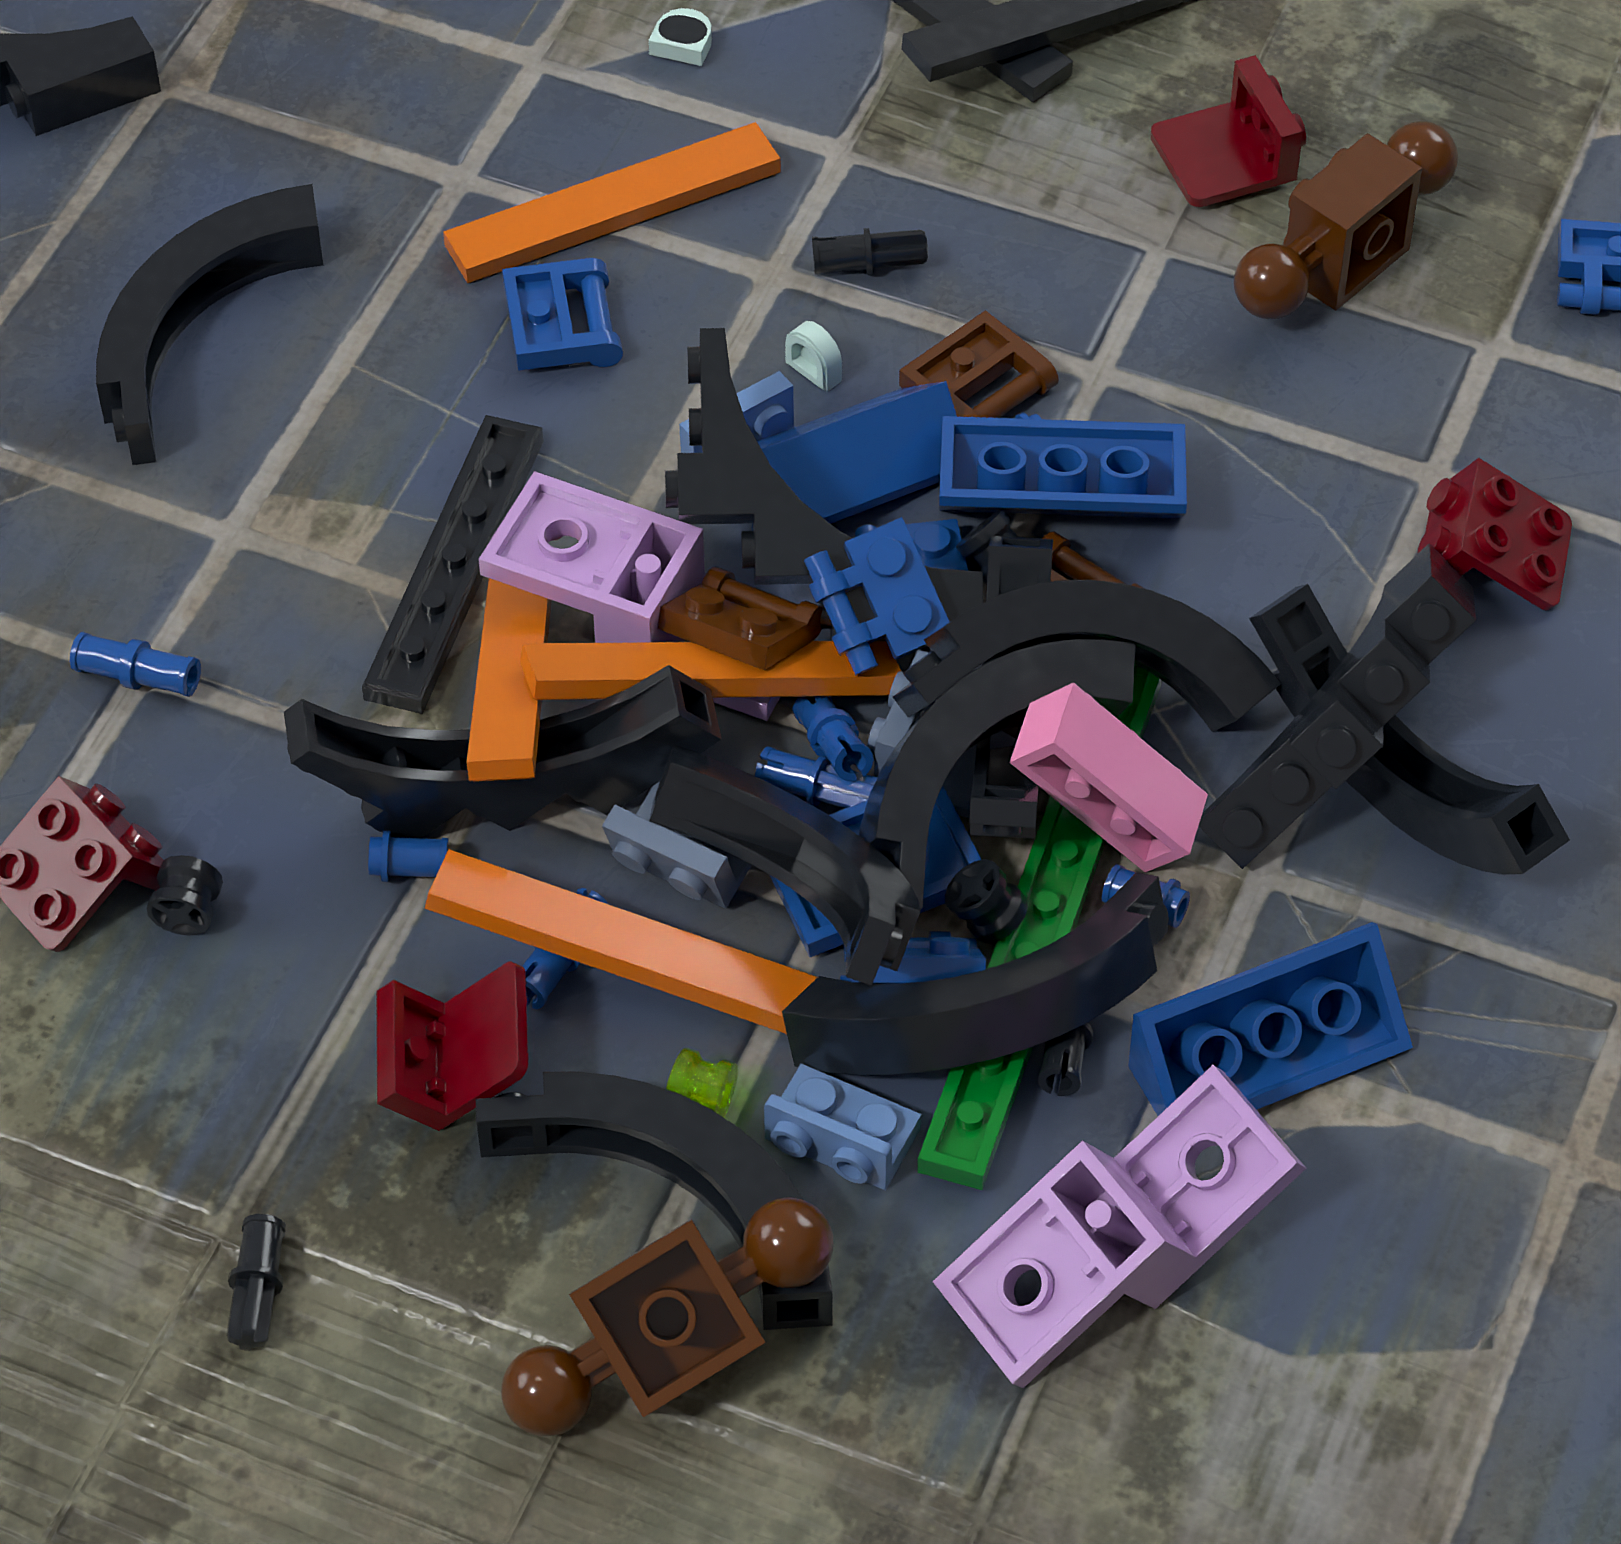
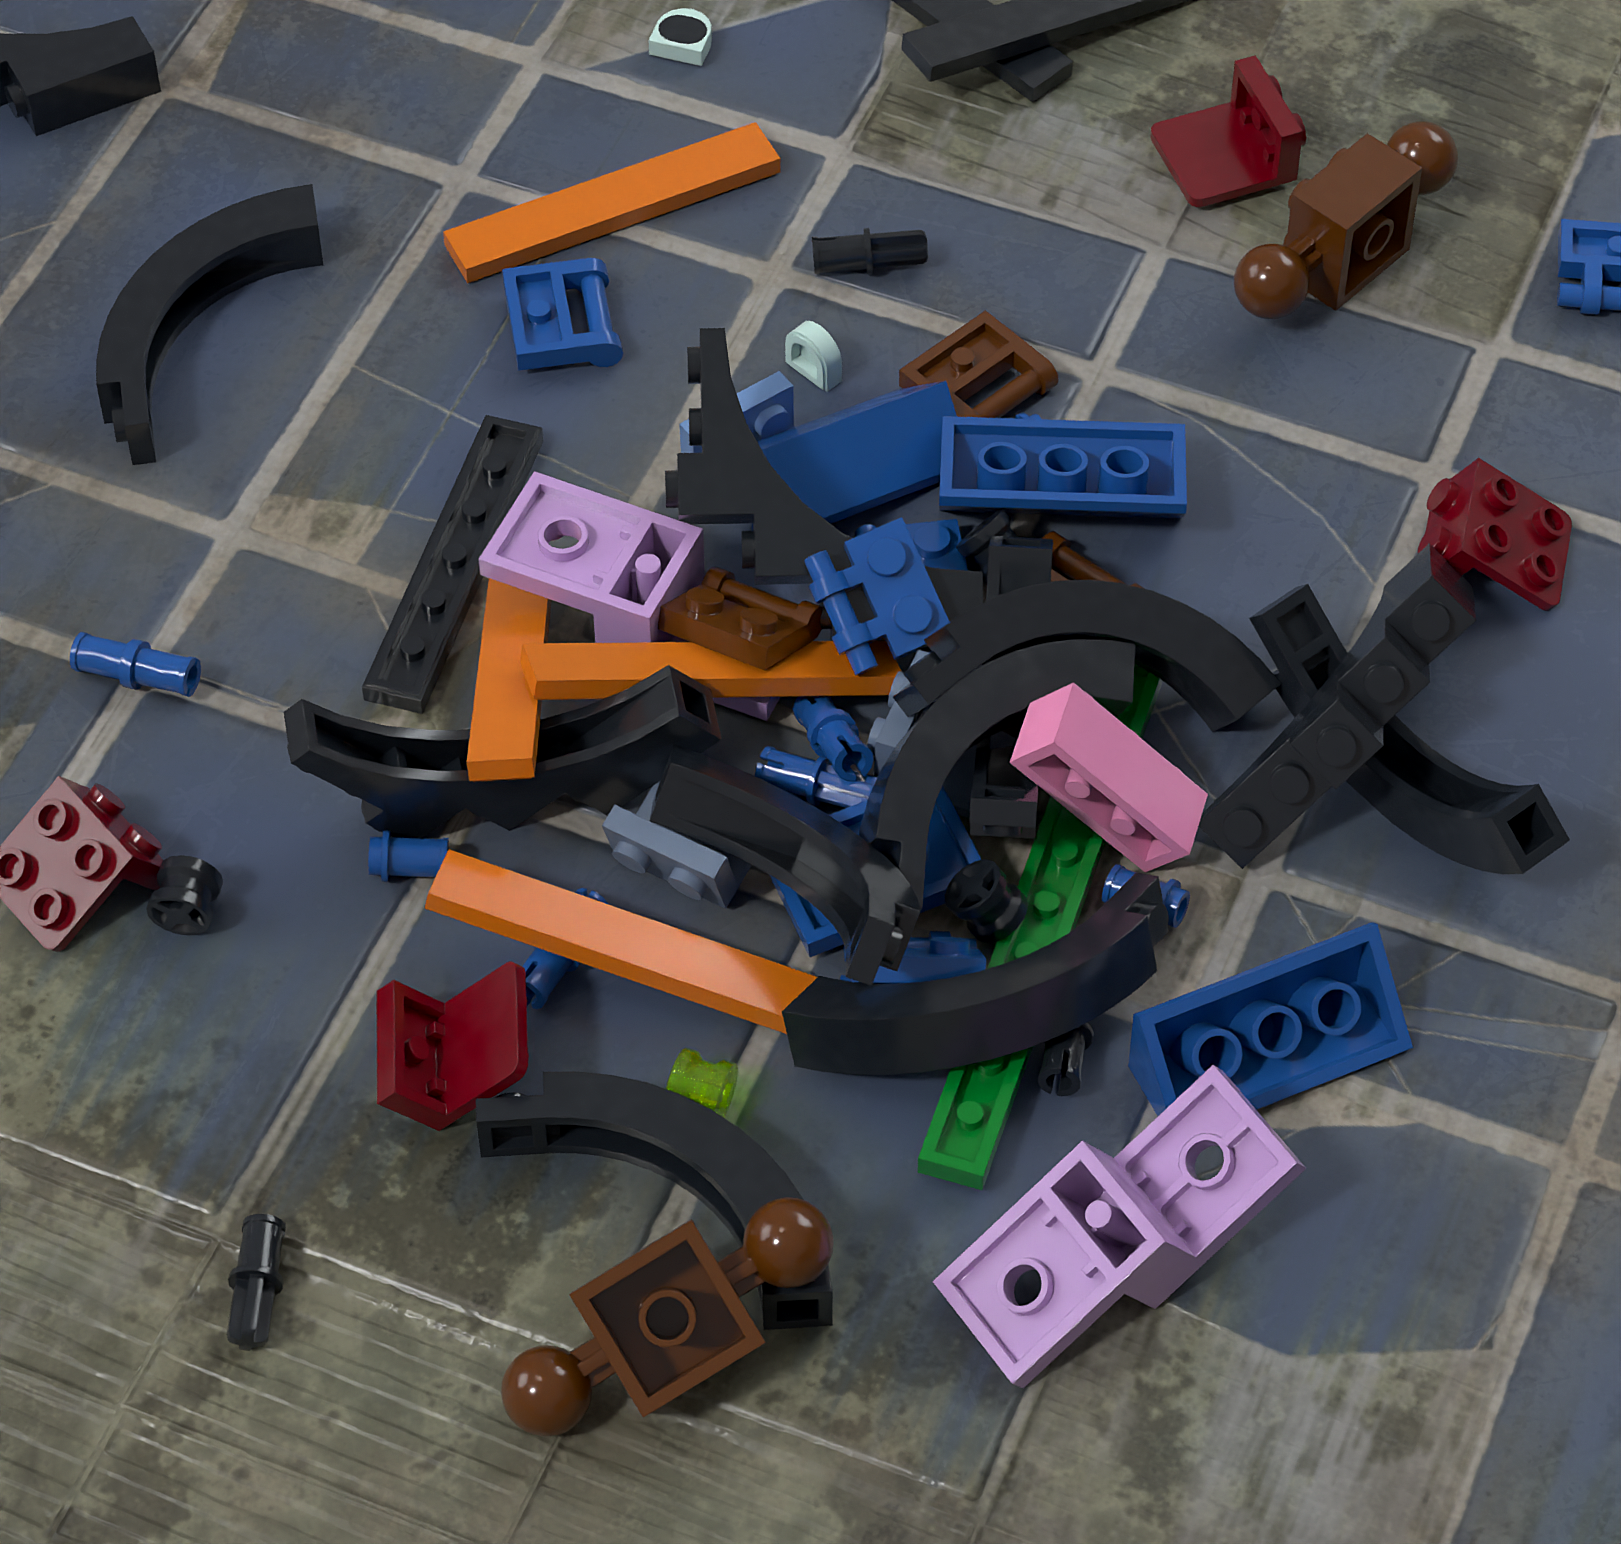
medium blue bracket [764,1064,921,1191] -> none

